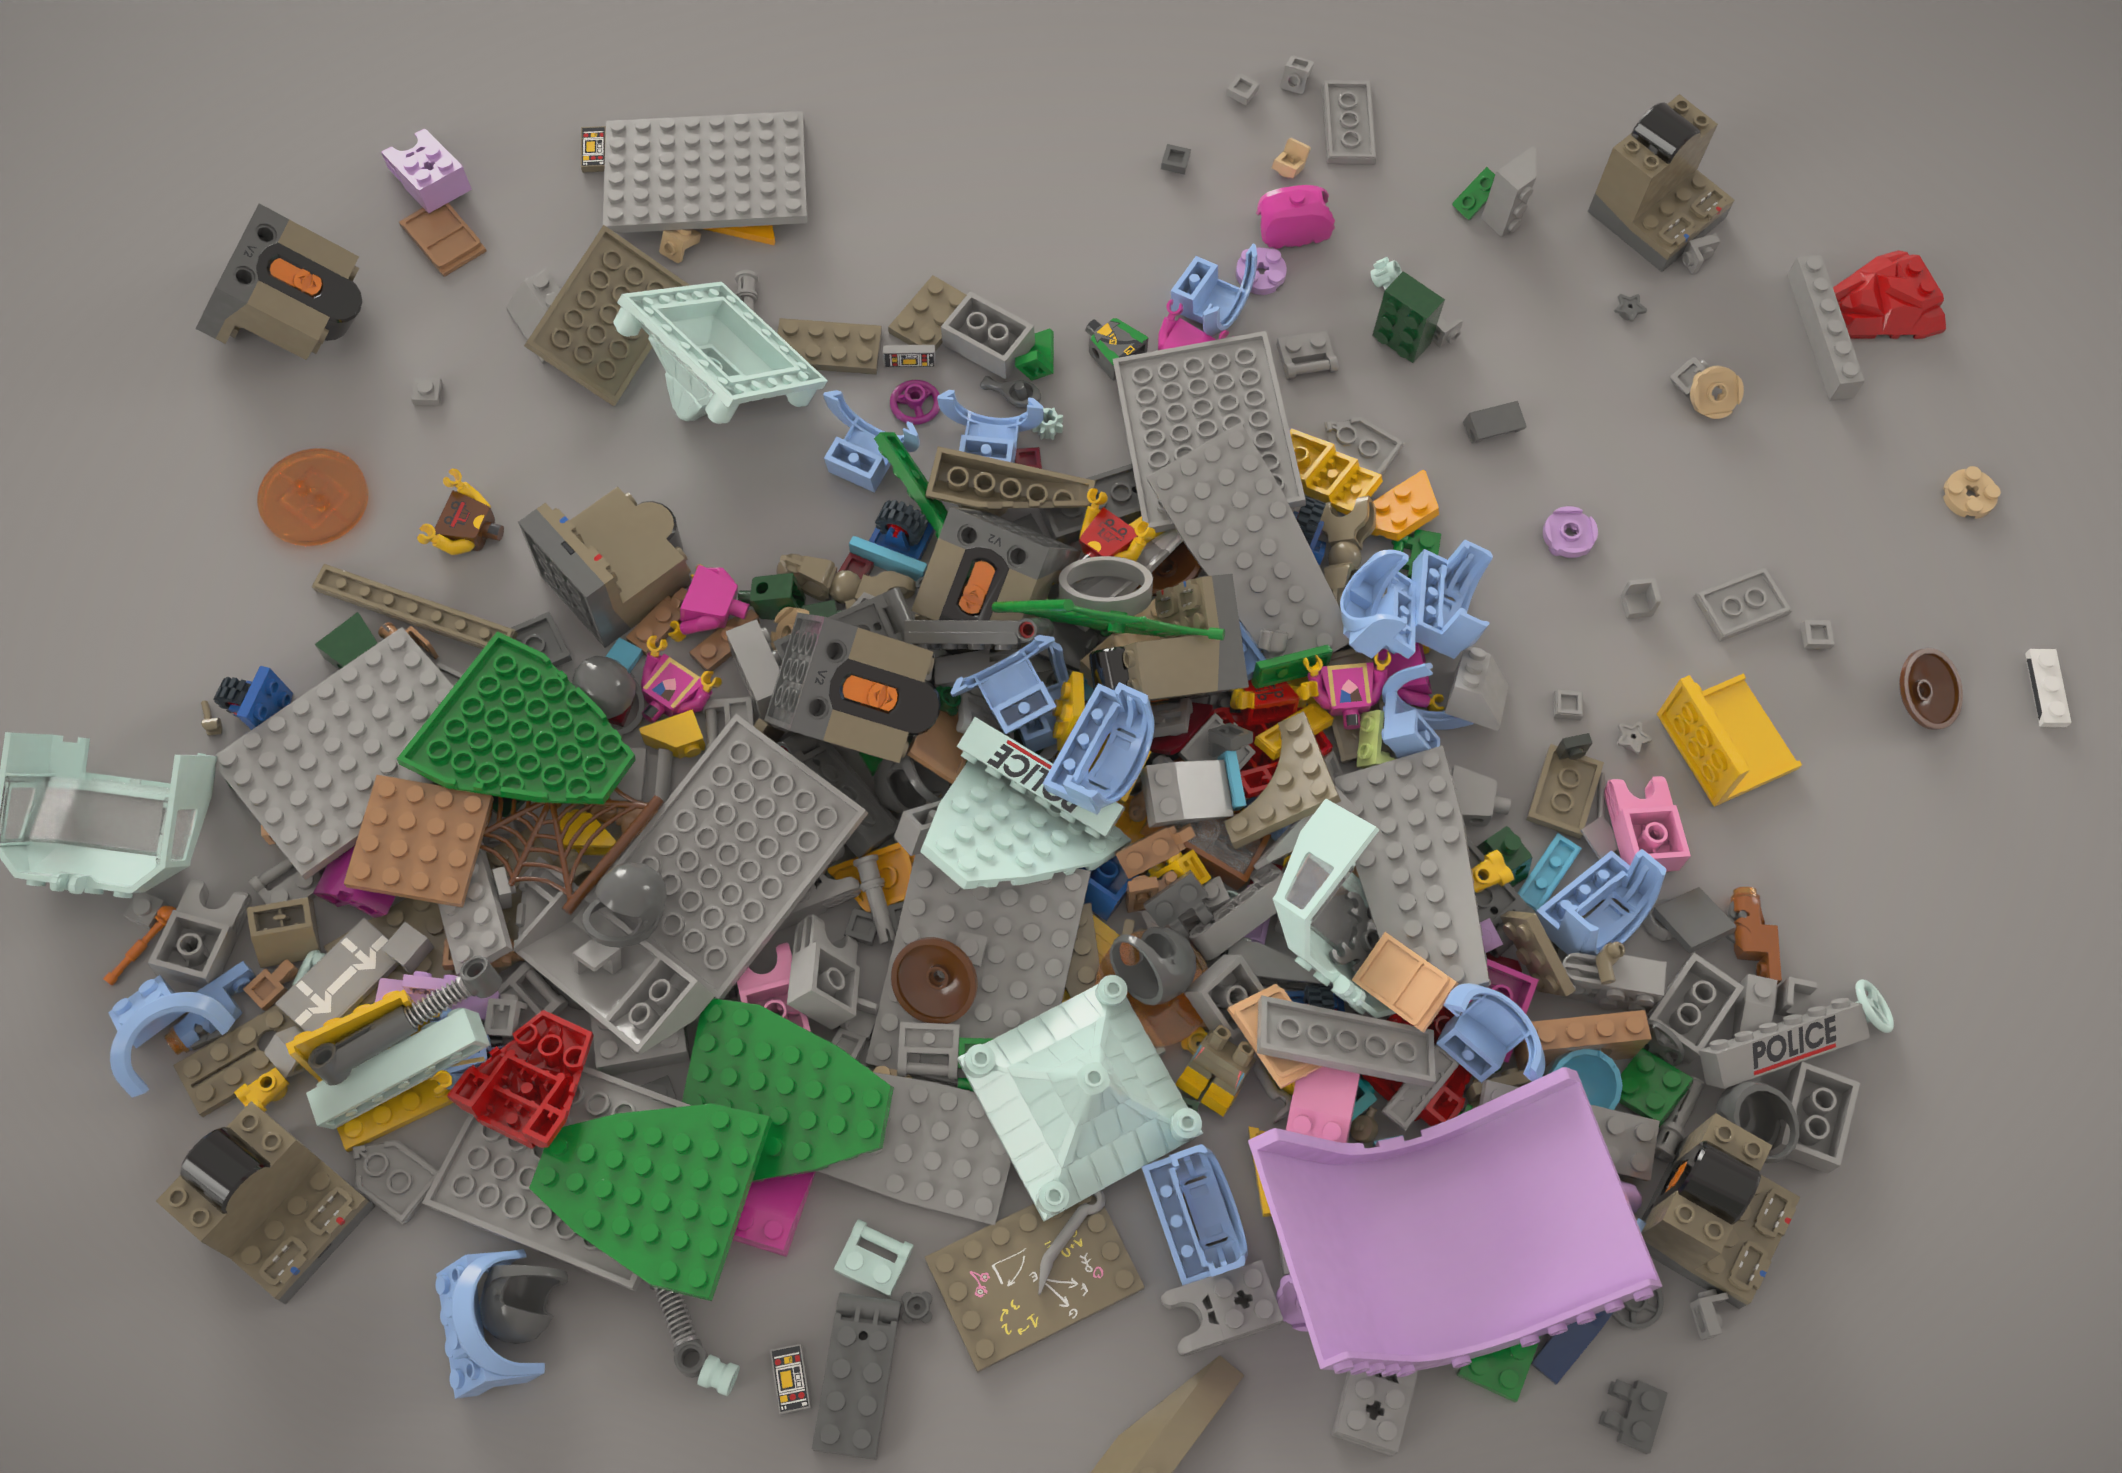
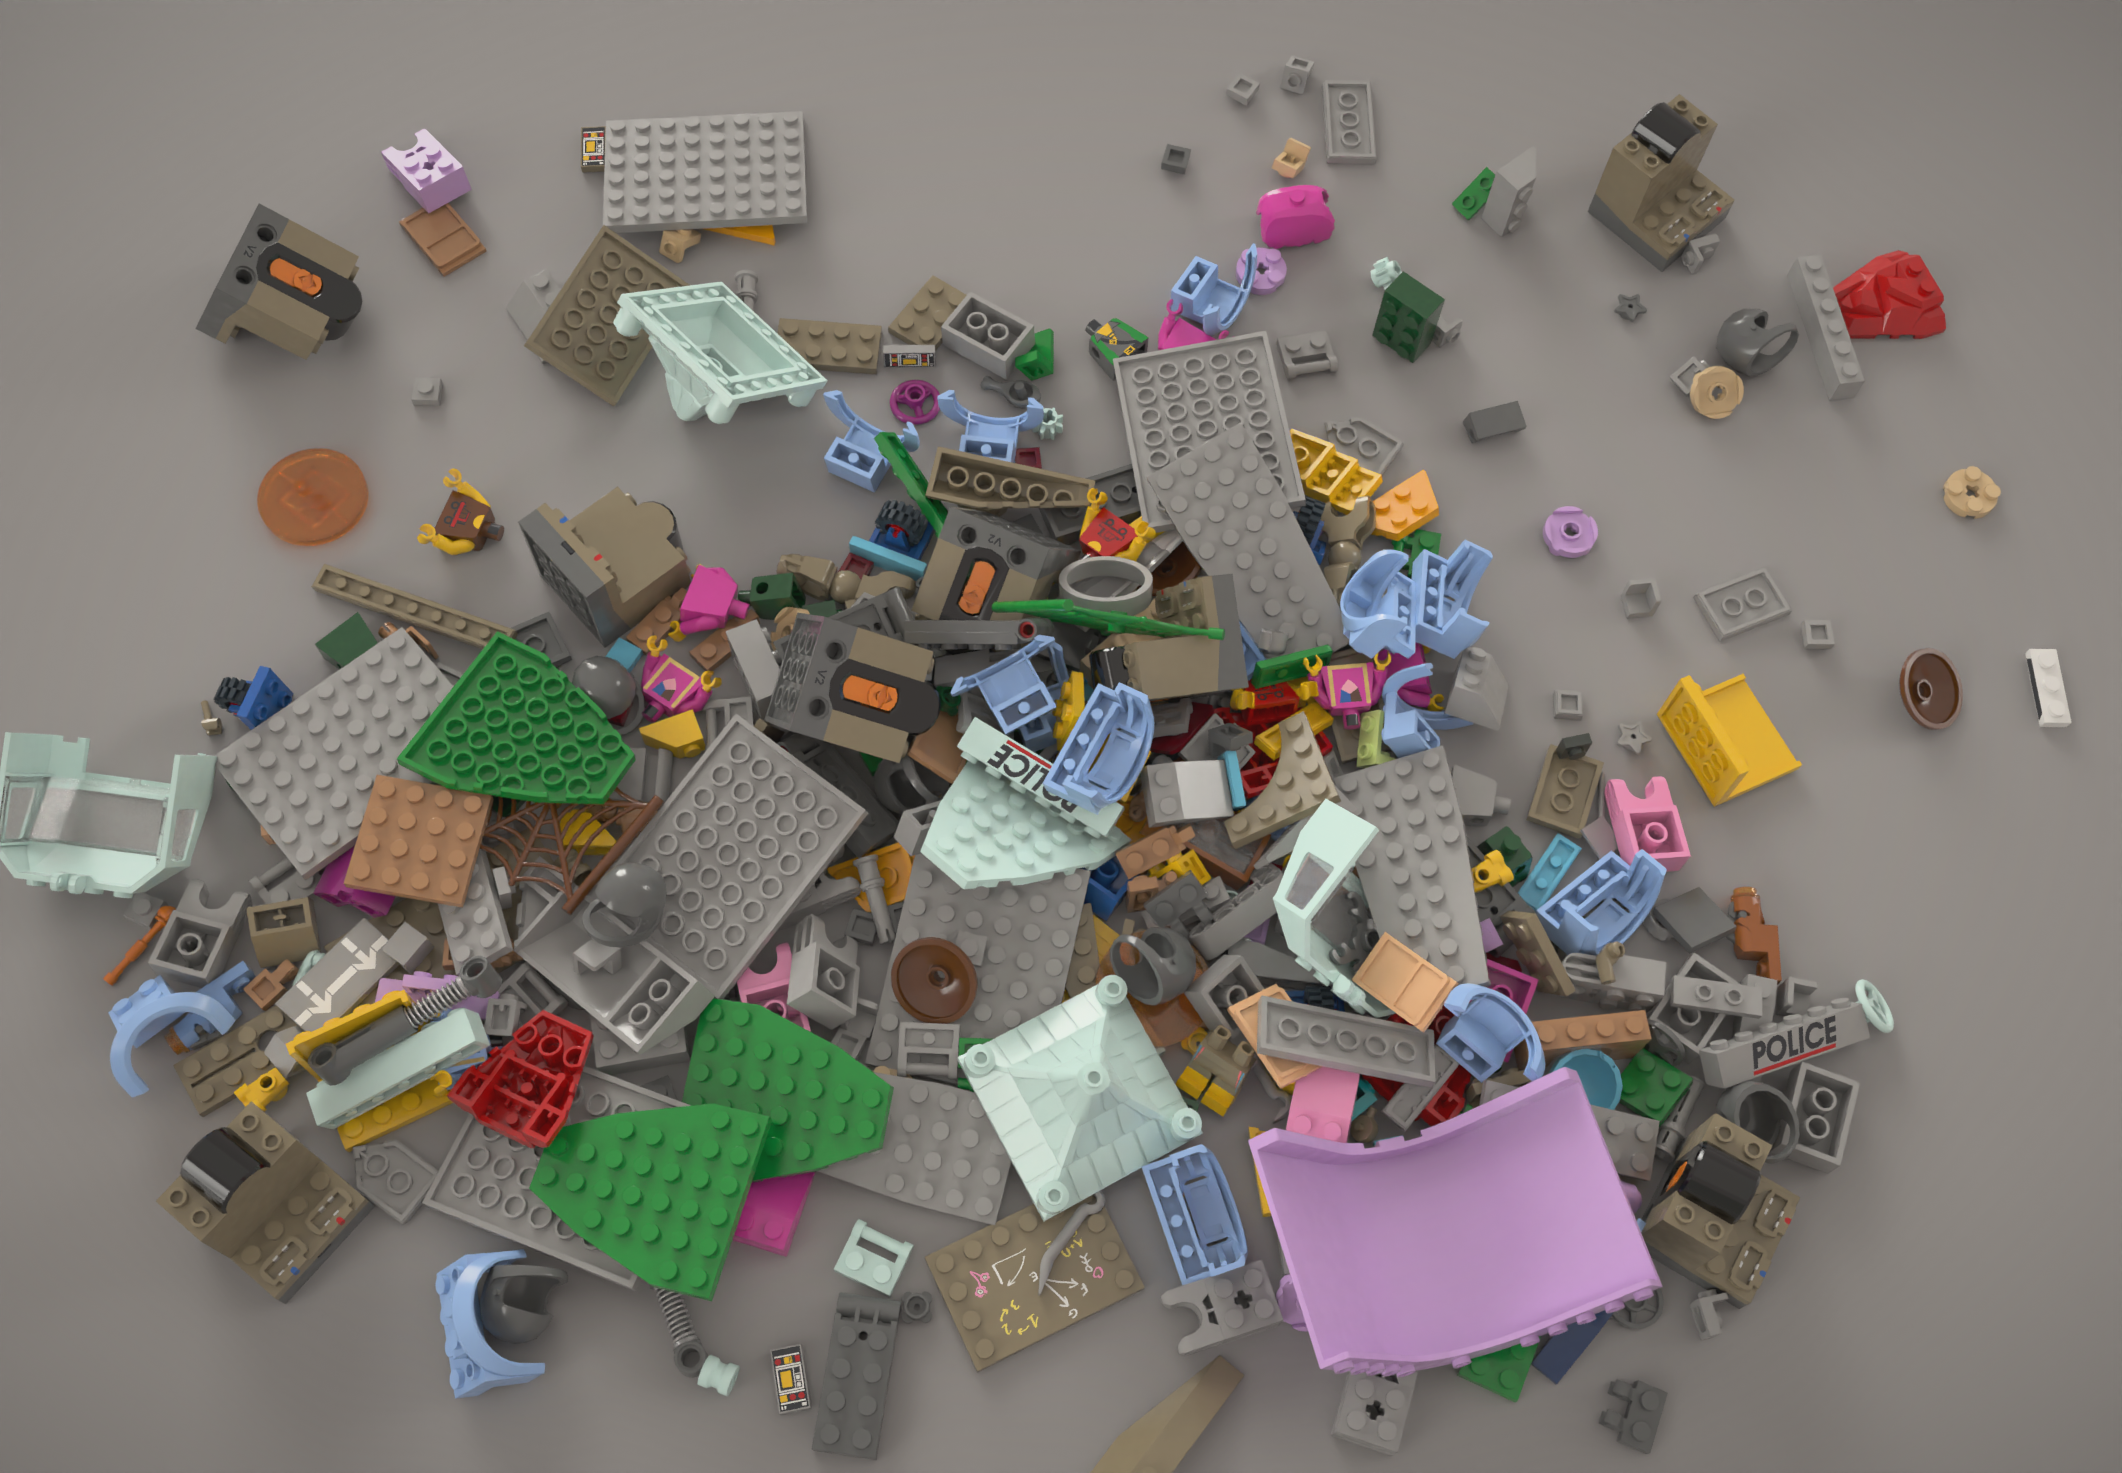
none -> light grey plate [1670,975,1763,1019]
none -> dark grey piece [1716,309,1799,376]

